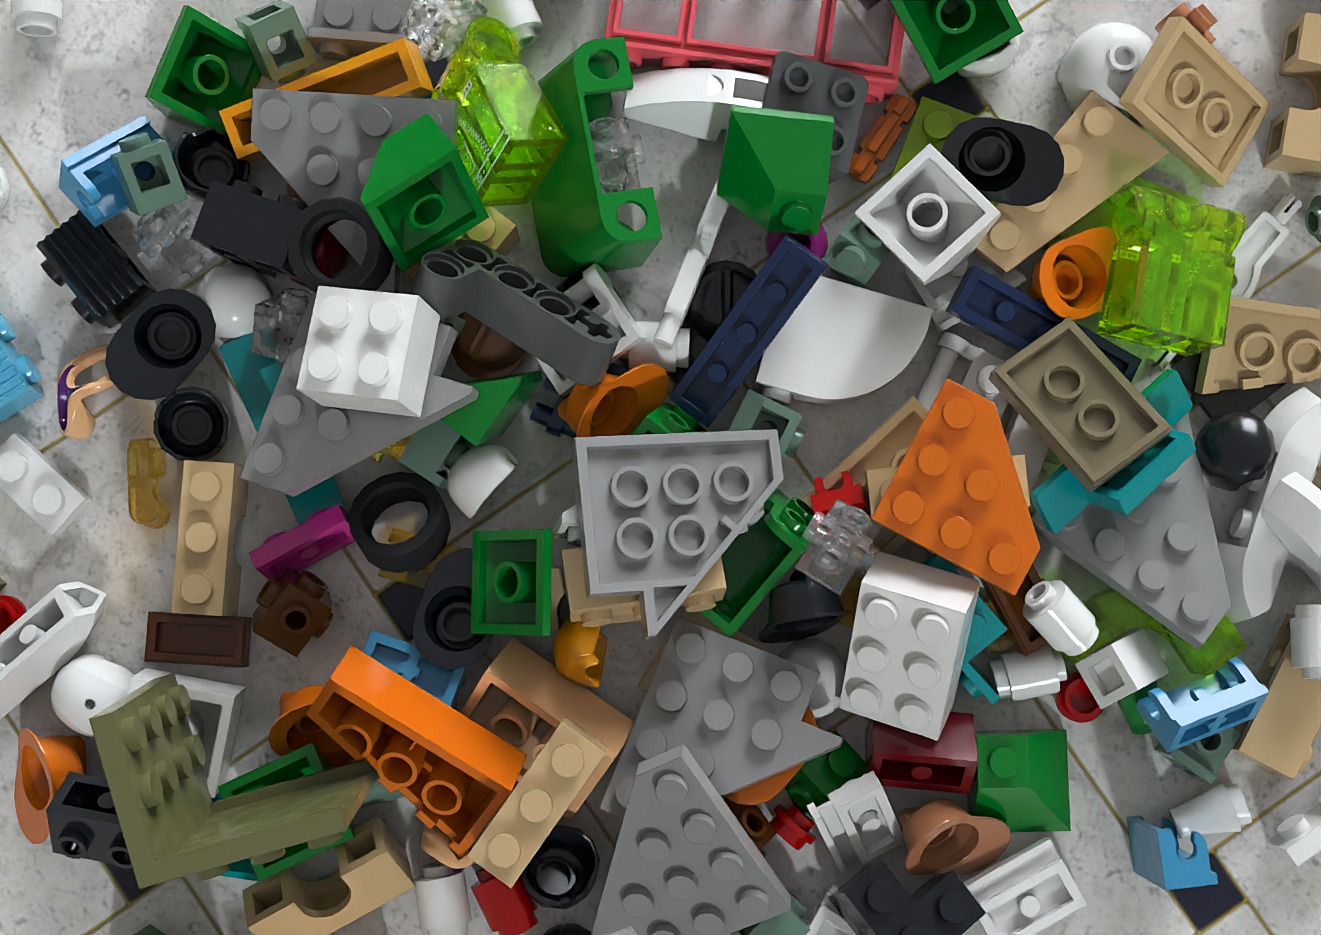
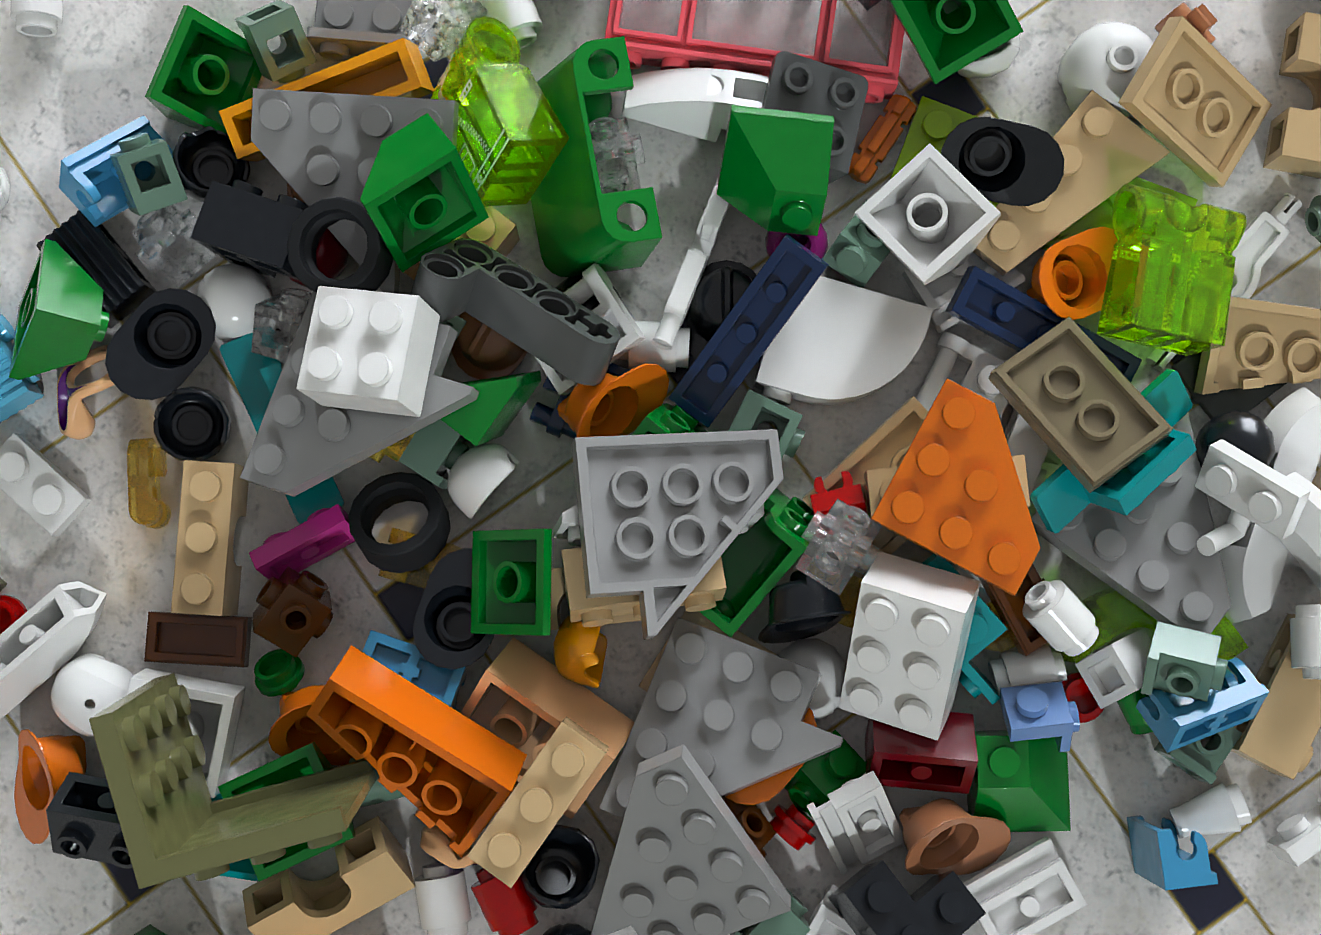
none -> green slope [9,239,109,380]
none -> green plate [254,649,305,697]
none -> medium blue bracket [999,681,1080,752]
none -> sand green brick [1141,621,1228,702]
none -> white plate [1195,439,1311,556]

